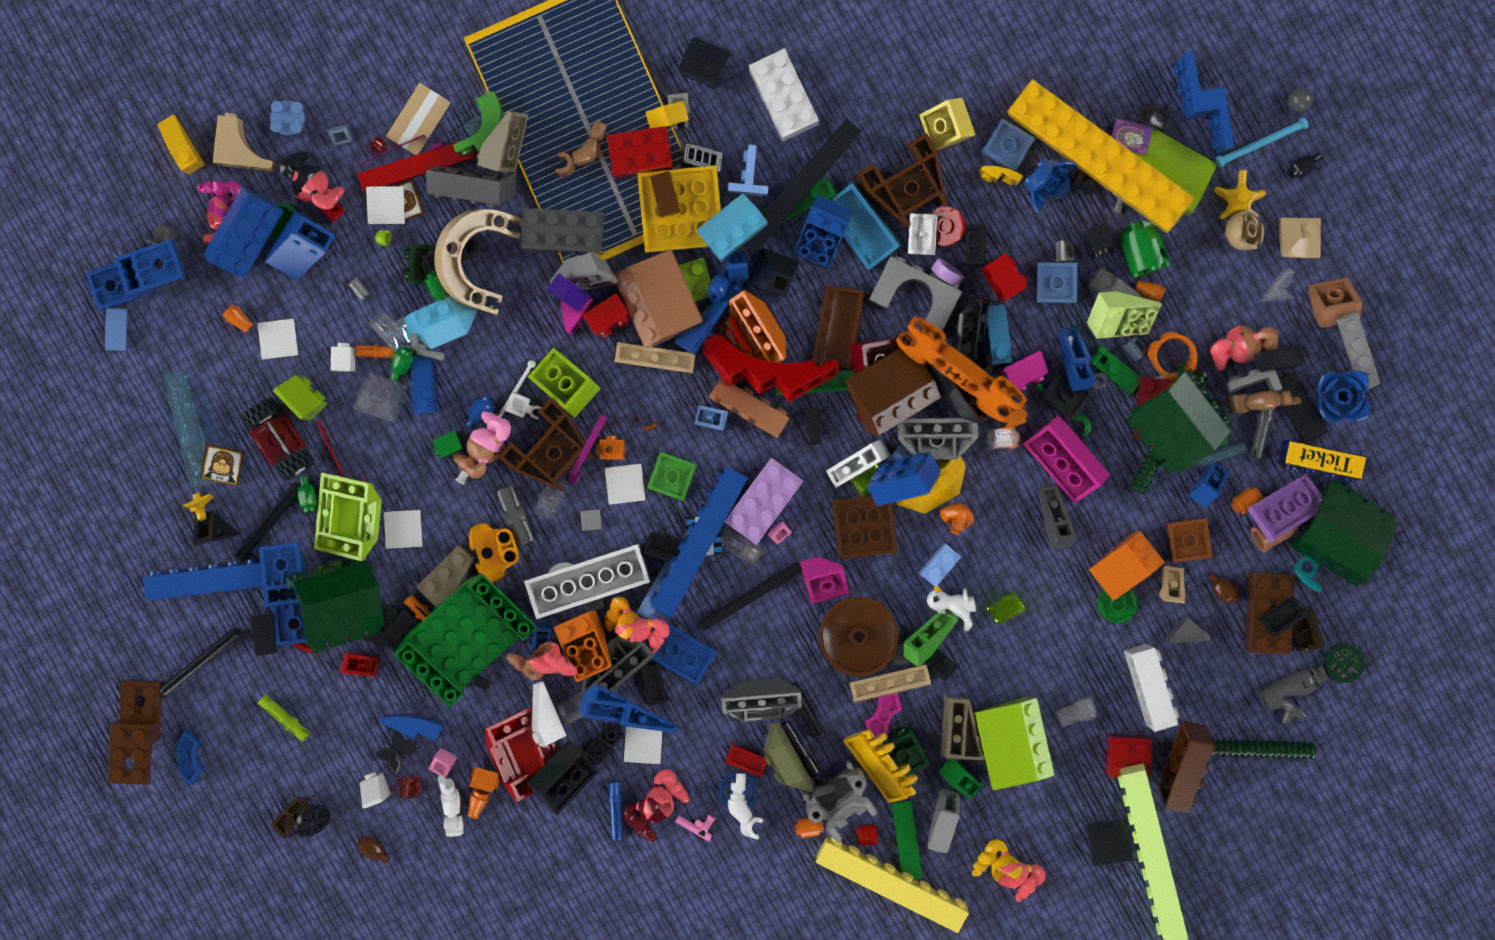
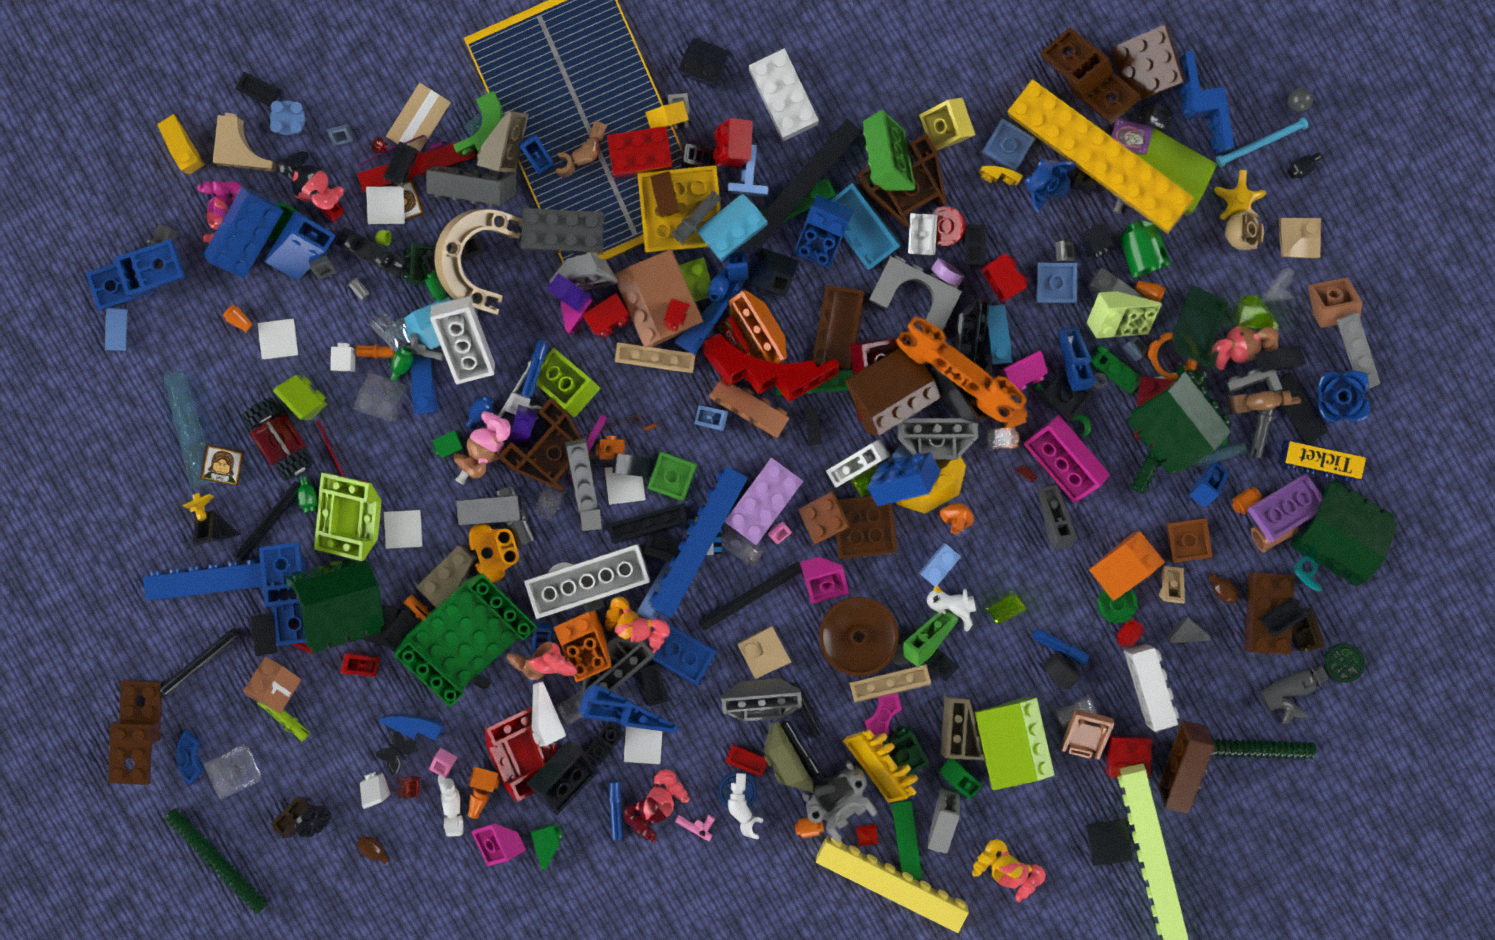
none -> dark green piece [164,808,268,915]
none -> clear slope [203,744,262,800]
none -> black tile [235,72,281,107]
none -> nougat slope [243,657,302,714]
none -> dark grey tile [309,255,337,280]
none -> black hinge [336,227,409,279]
none -> black hinge [383,141,420,188]
none -> white brick [430,296,495,385]
none -> piece [456,495,523,525]
none -> dark pink slope [471,823,526,866]
none -> dark purple slope [507,405,538,447]
none -> blue slope [519,134,554,174]
none -> blue axle [522,340,549,398]
none -> green slope [531,822,563,870]
none -> plate [565,439,598,512]
none -> black plate [607,503,689,544]
none -> black slope [612,453,651,477]
none -> red brick [663,298,690,332]
none -> dark grey pin [670,190,721,245]
none -> red brick [713,118,752,168]
none -> tan plate [737,625,791,679]
none -> dark orange plate [798,492,850,545]
none -> bright green slope [863,110,915,190]
none -> clear red tile [1014,465,1037,483]
none -> blue axle [1032,629,1090,665]
none -> reddish brown bracket [1040,27,1141,125]
none -> black tyre [1043,652,1082,690]
none -> nougat container [1060,709,1114,760]
none -> plate [1111,24,1186,102]
none -> red brick [1116,619,1144,649]
none -> clear green windscreen [1172,285,1228,370]
none -> clear neon green slope [1235,295,1279,330]

